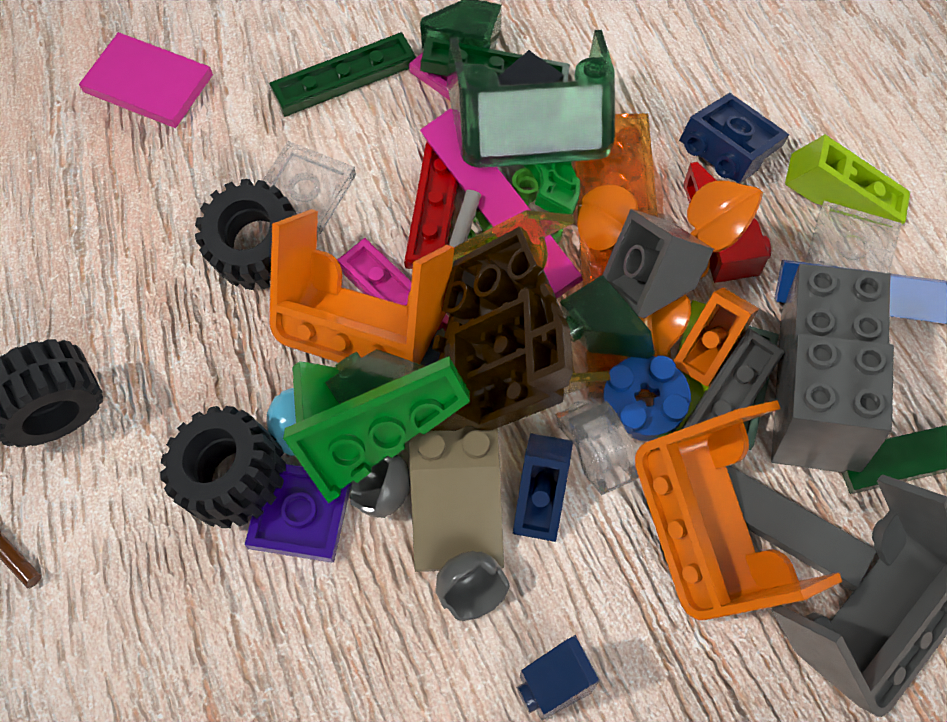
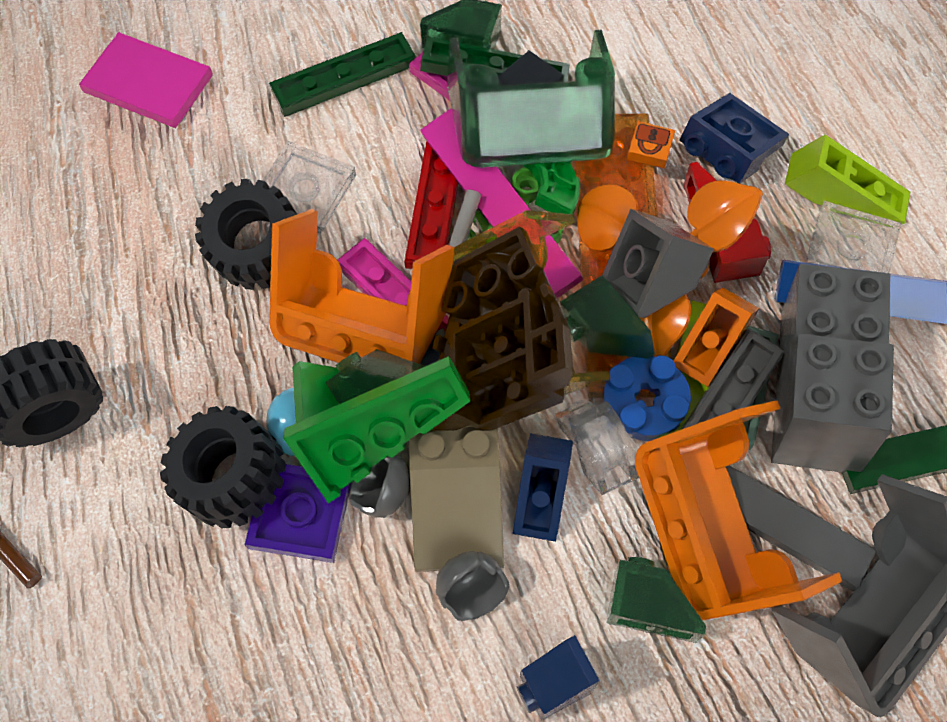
none -> clear green slope [606,557,706,643]
none -> tile [627,121,675,169]

